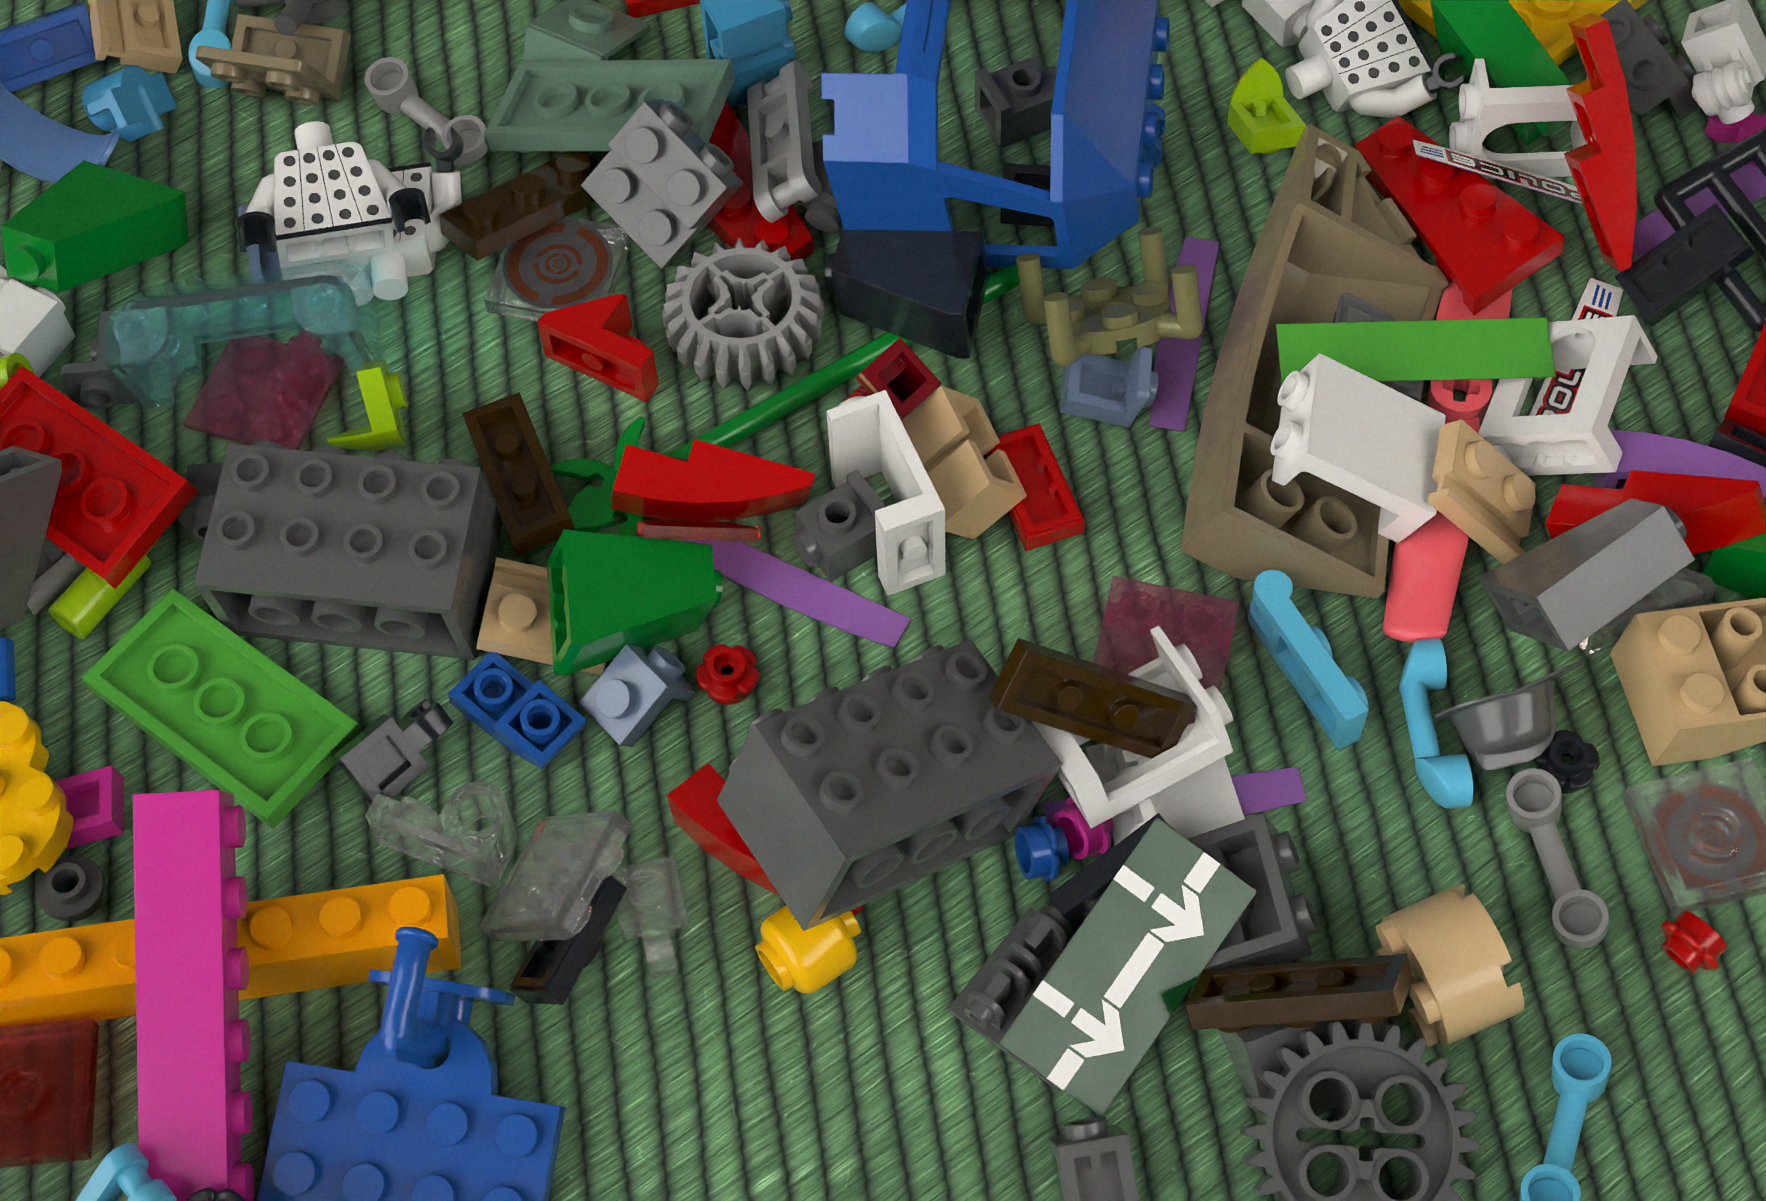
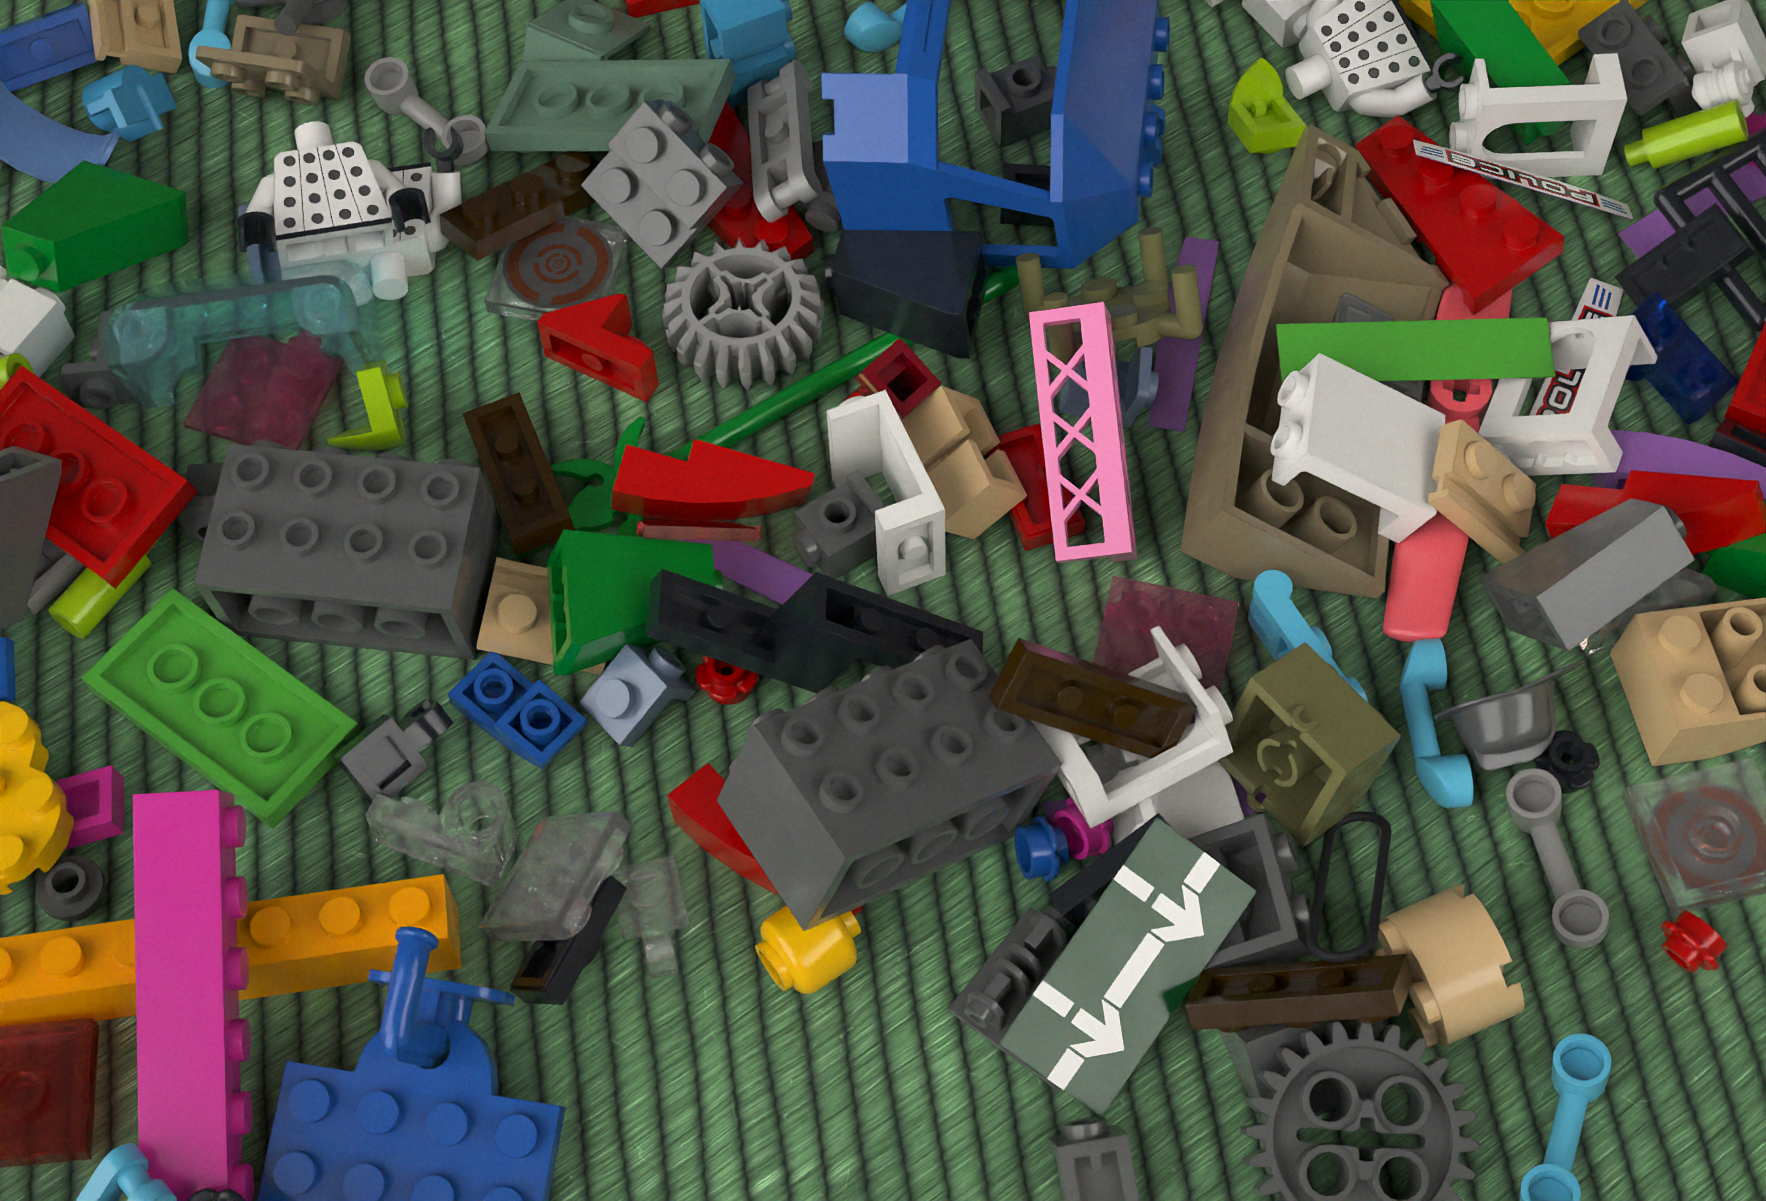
red slope [1564,13,1637,272] -> none
none -> black bracket [646,569,983,694]
none -> bright pink fence [1029,302,1138,563]
none -> olive brick [1218,642,1401,848]
none -> black piece [1307,811,1392,963]
none -> lime cylinder [1624,99,1749,169]
none -> clear blue plate [1625,291,1738,425]

